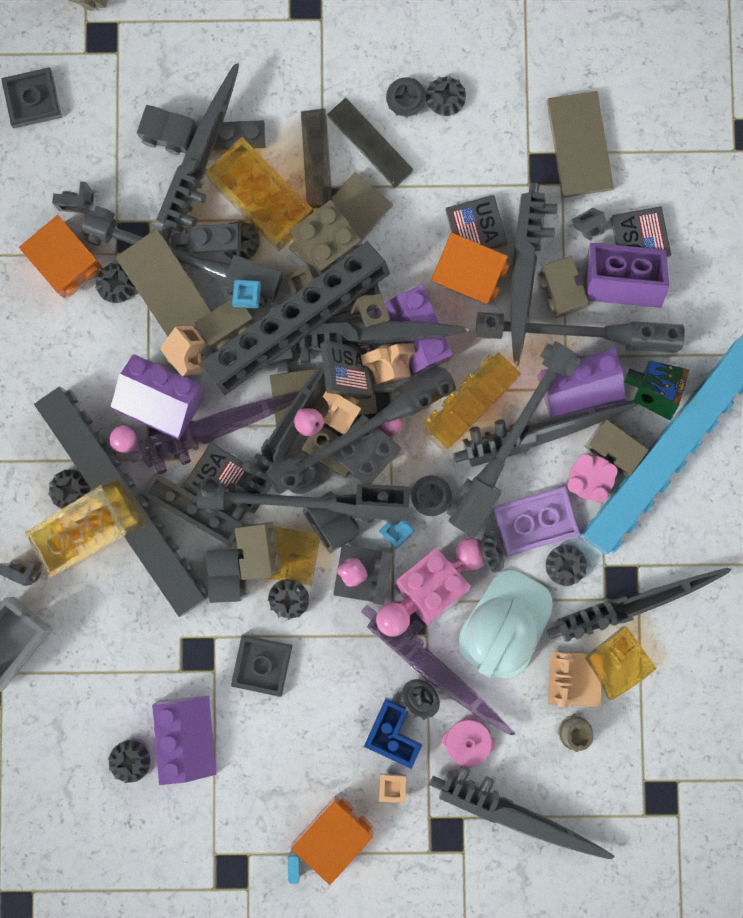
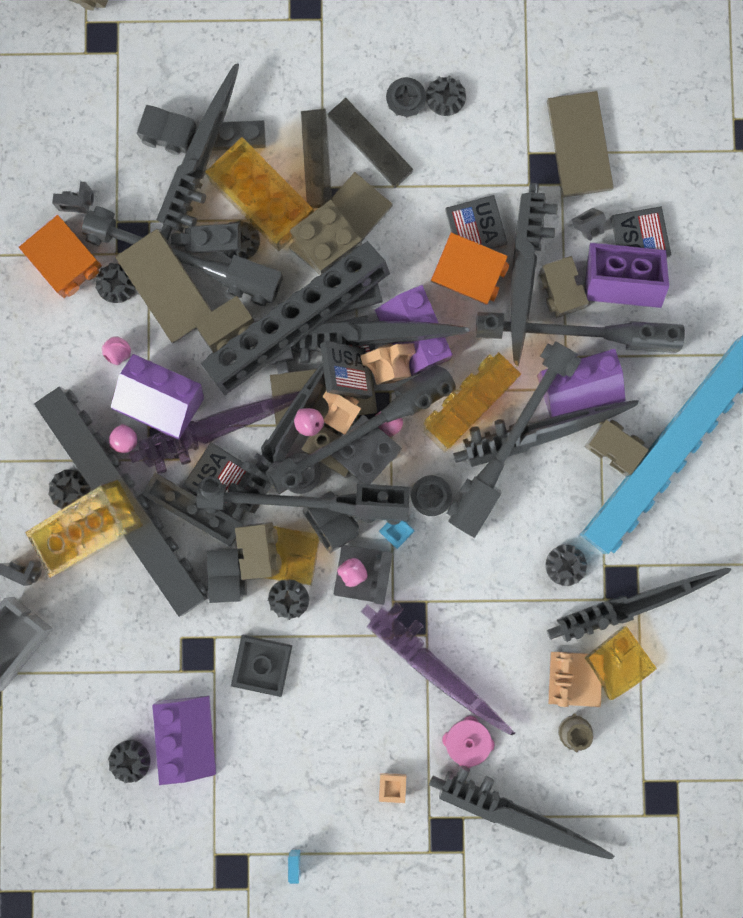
dark grey tile [1,67,62,128] -> none
light nougat brick [160,325,207,377] -> none
medium azure tile [232,280,262,309] -> none
dark tan plate [284,266,313,294] -> none
orange brick [291,796,373,885] -> none
dark tan bracket [351,293,390,327] -> none
blue brick [364,697,422,769] -> none
bright pink brick [376,538,485,637] -> none
dark grey gear [400,679,440,720] -> none
light aqua piece [459,570,553,678] -> none
dark grey gear [481,531,505,573] -> none
lavender tile [492,486,581,556] -> none
bright pink piece [568,454,618,503] -> none
torso [624,361,690,421] -> none
none -> bright pink piece [102,336,131,365]

